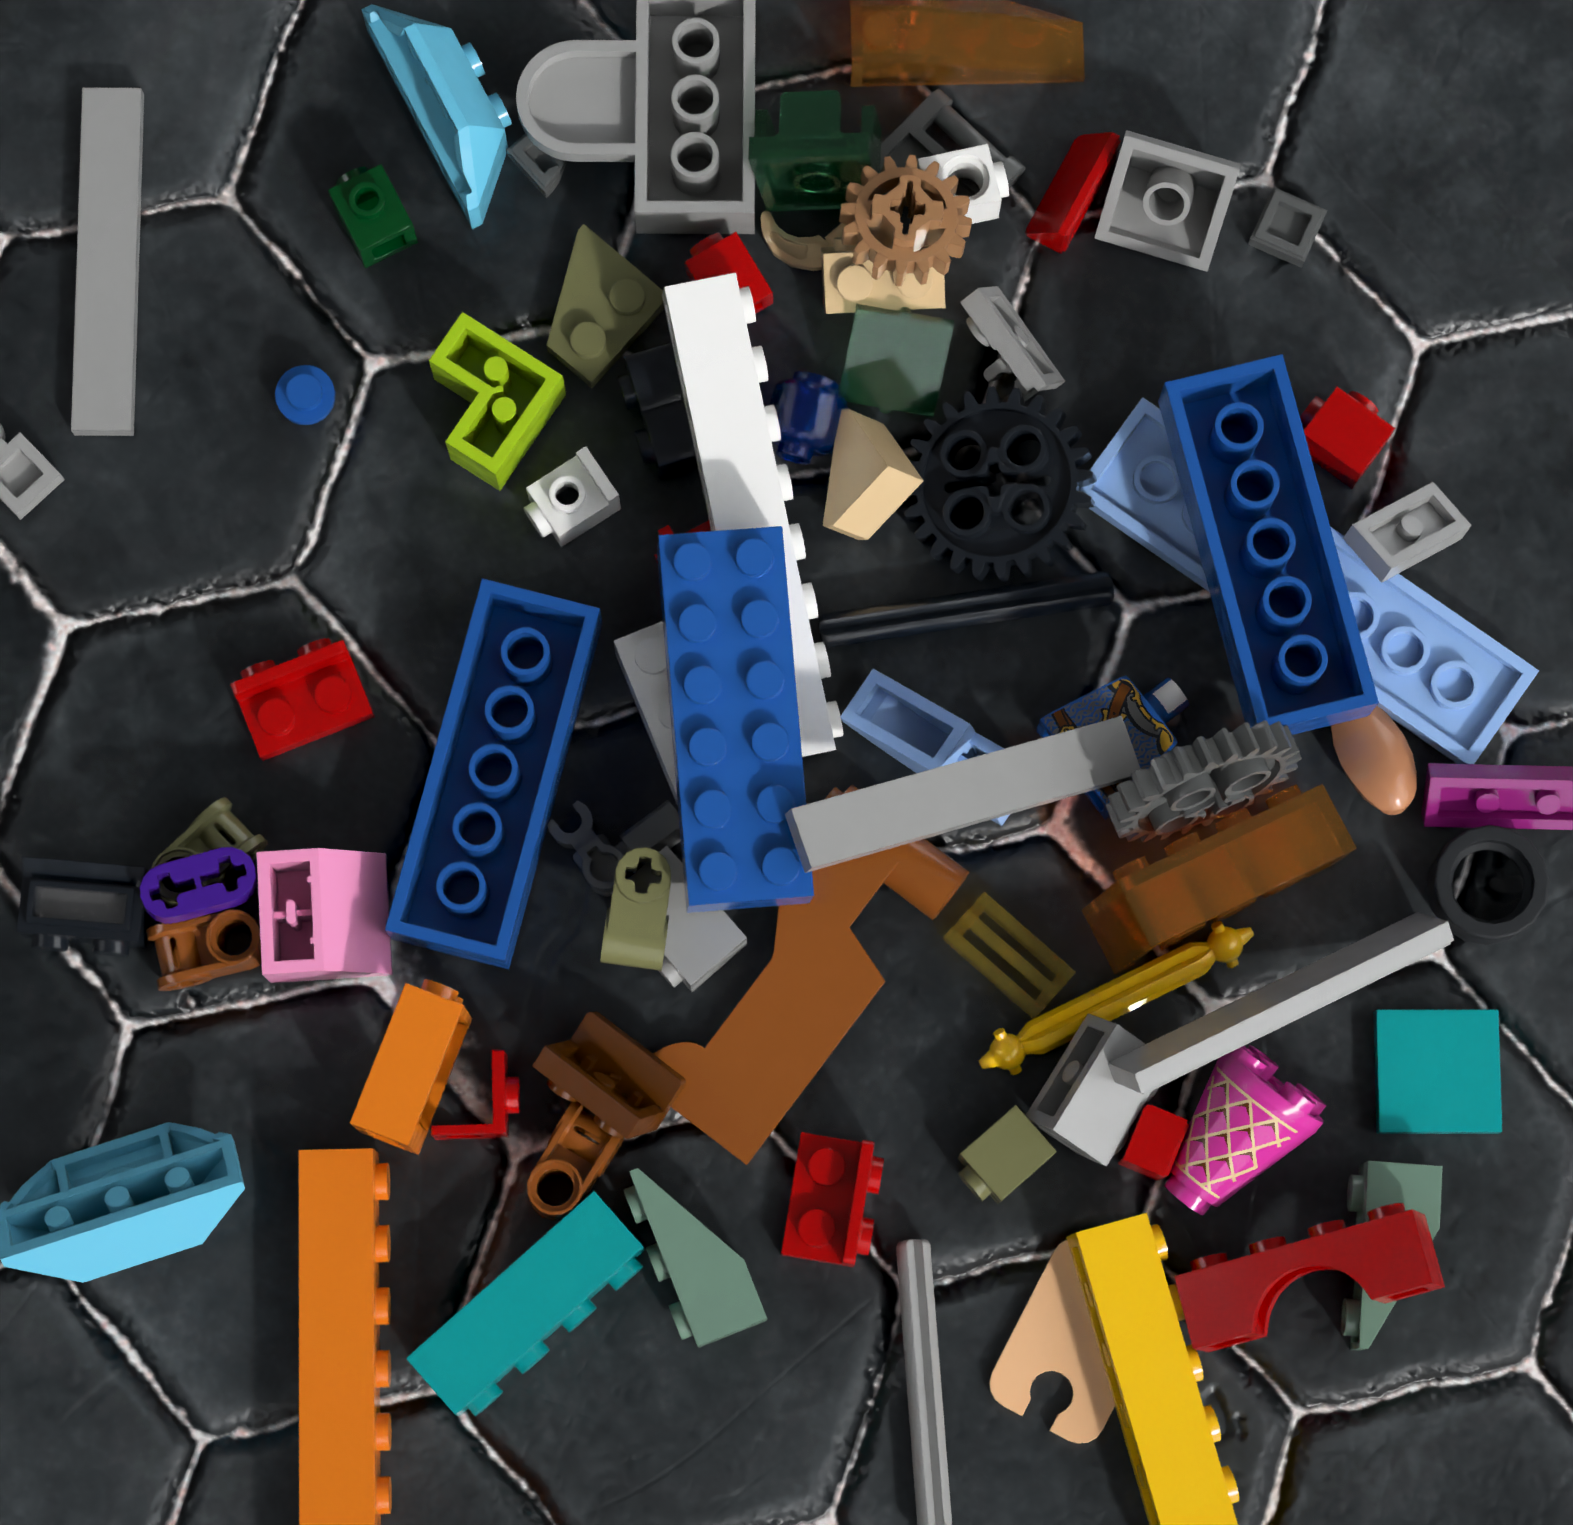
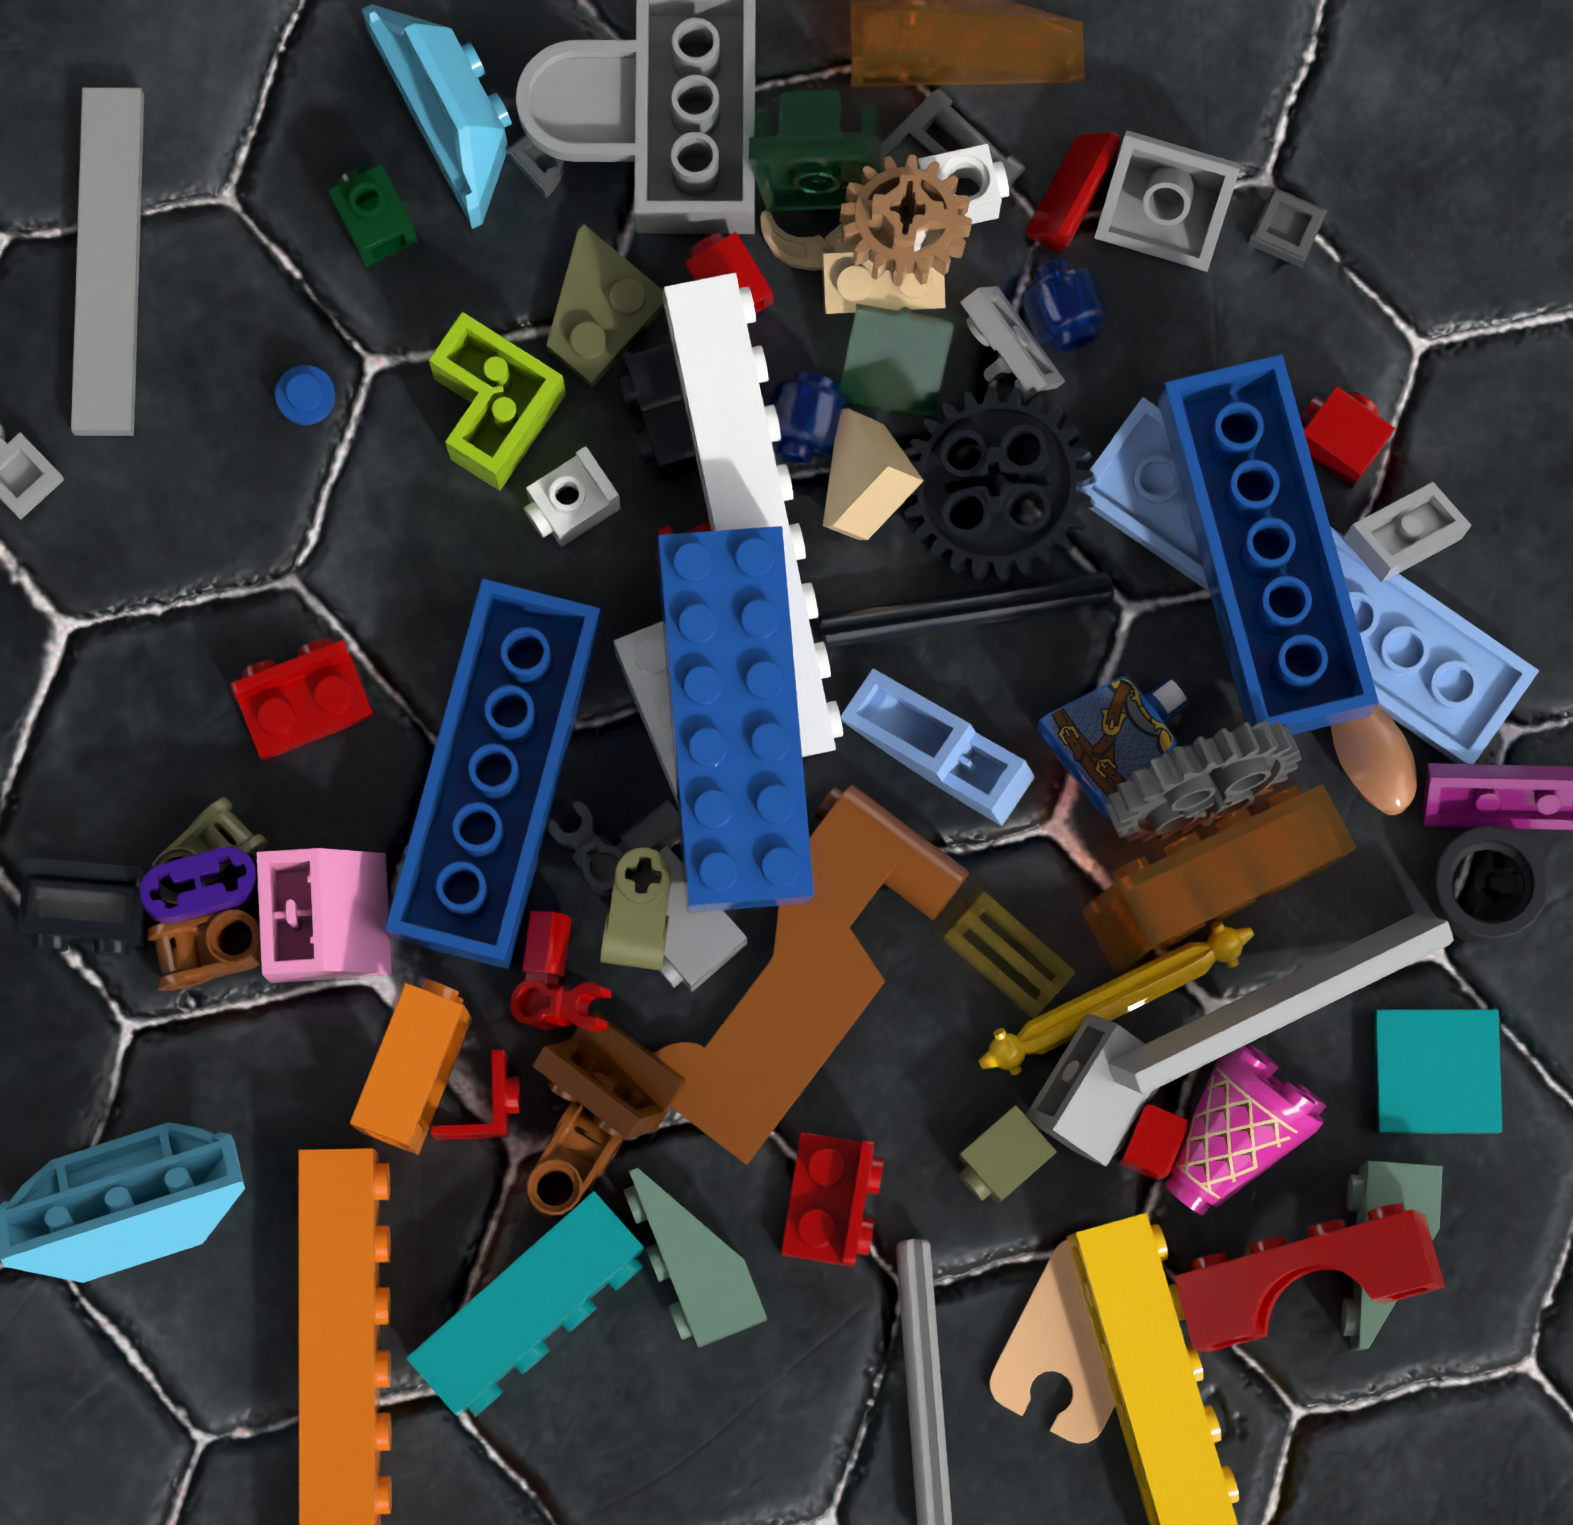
light grey tile [785,716,1141,873] -> none
none -> red bar [510,911,612,1032]
none -> clear blue head [1021,260,1108,353]

